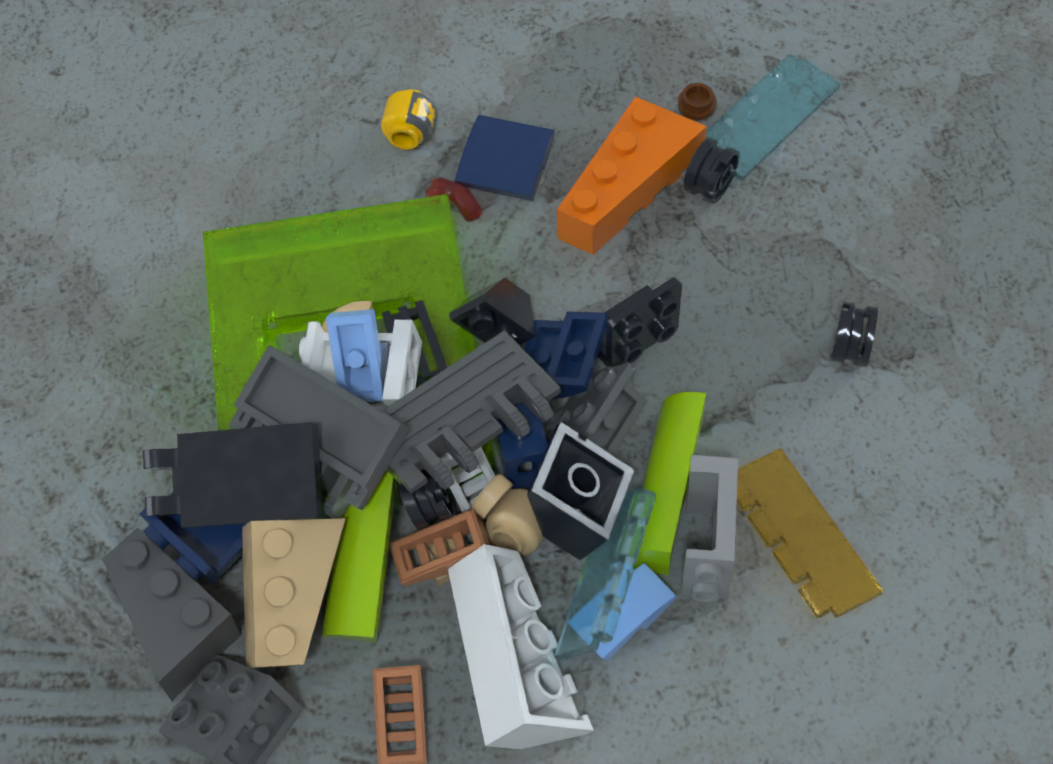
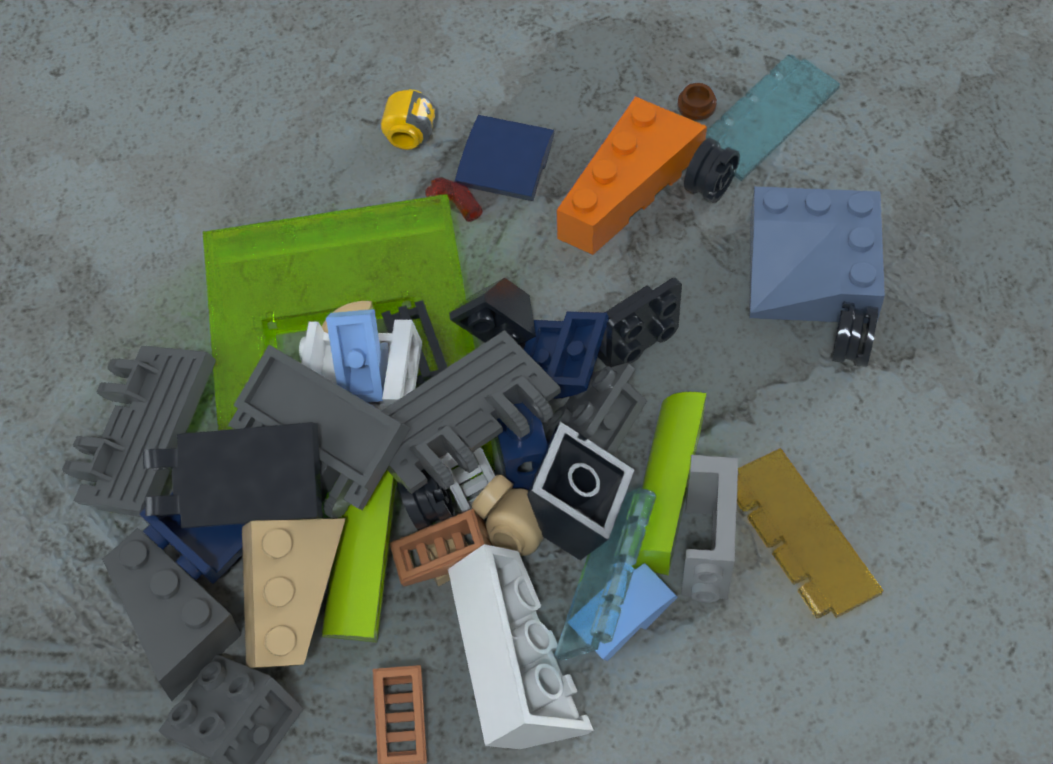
none -> dark grey hinge [62,346,216,517]
none -> sand blue slope [749,186,885,323]

